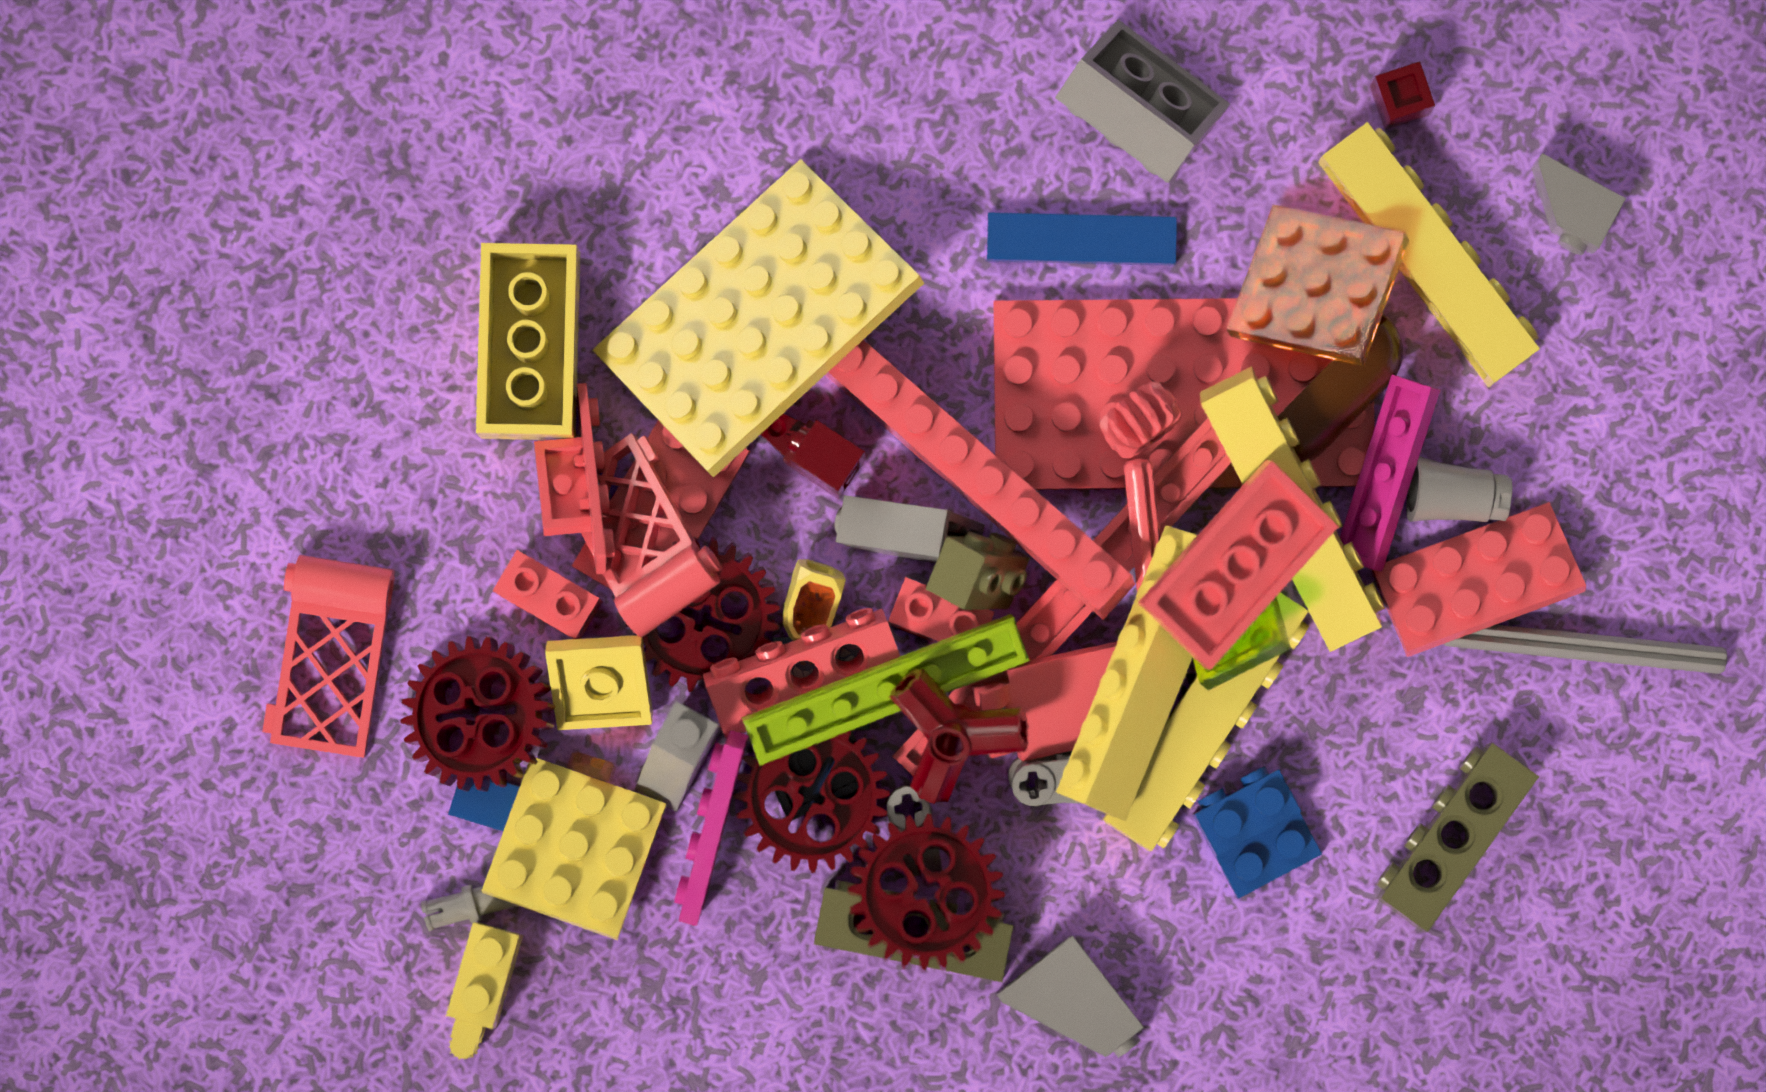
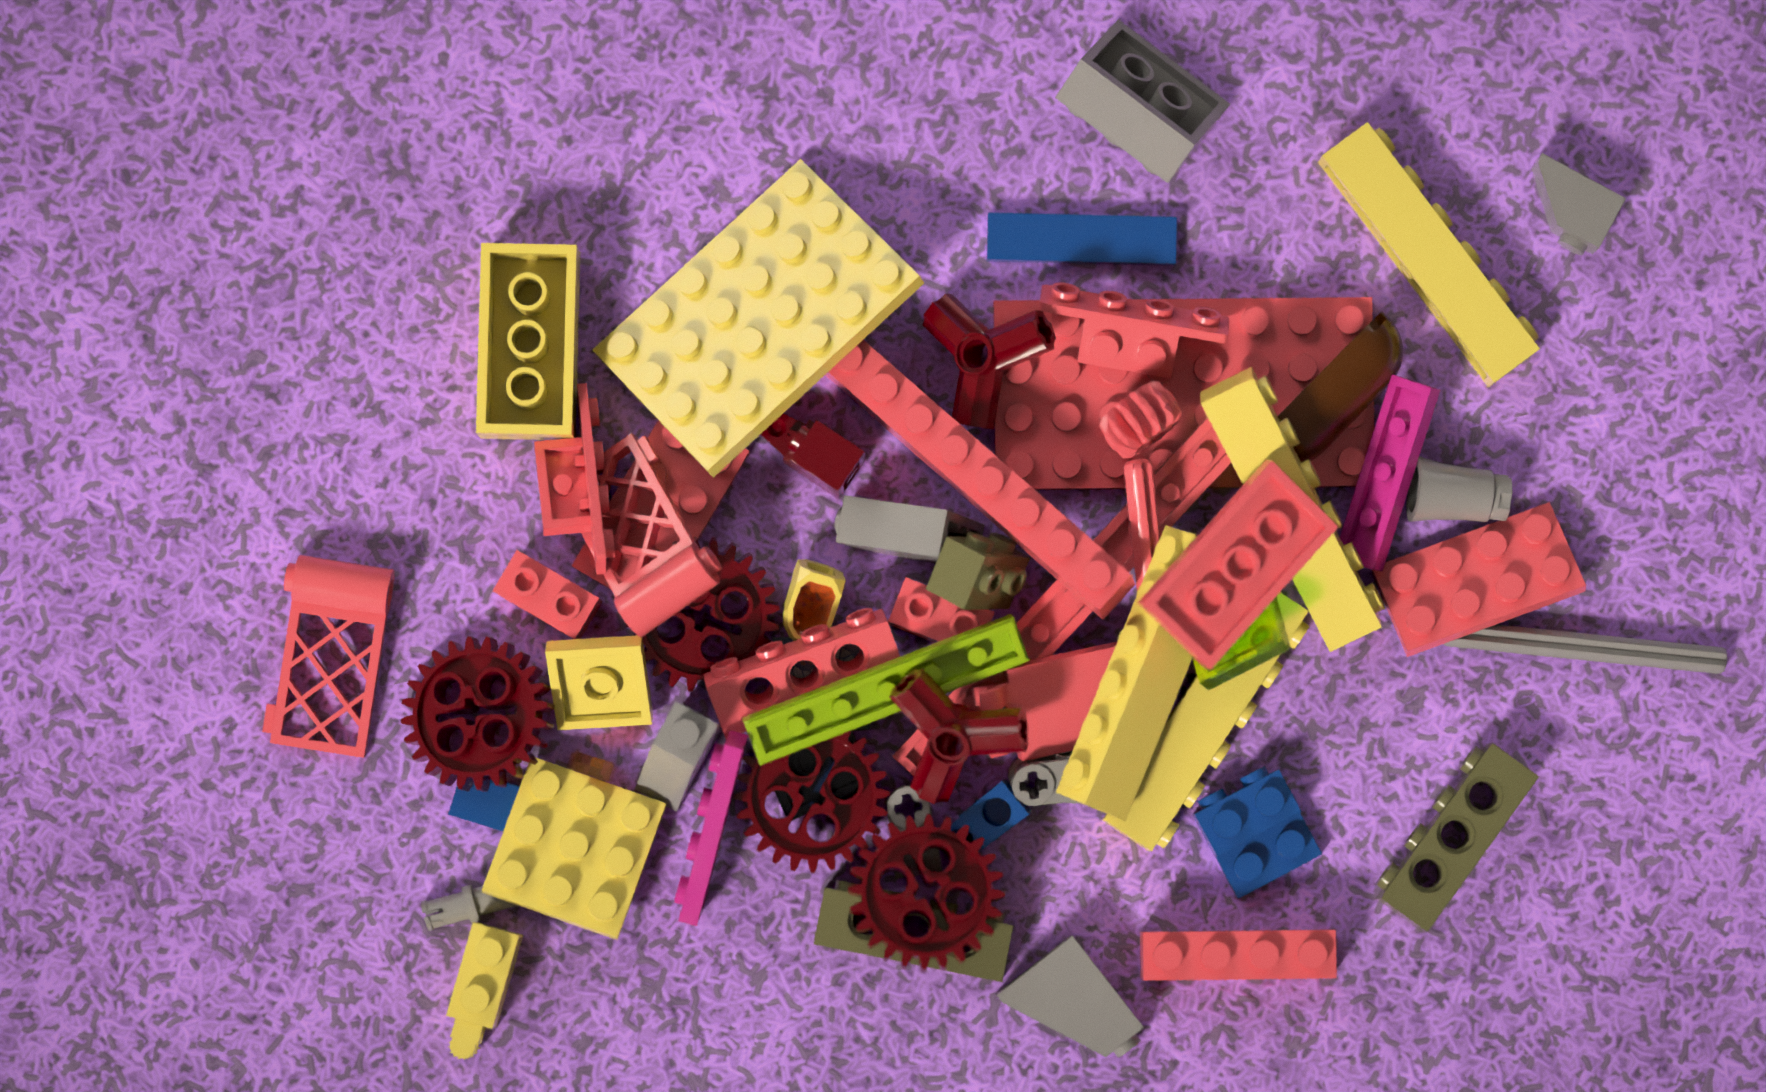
clear orange plate [1226,204,1409,366] -> none
dark red panel [1370,61,1435,130] -> none
none -> dark red piece [922,294,1056,429]
none -> blue leg [950,778,1032,852]
none -> coral bracket [1038,282,1229,379]
none -> coral brick [1140,929,1337,981]

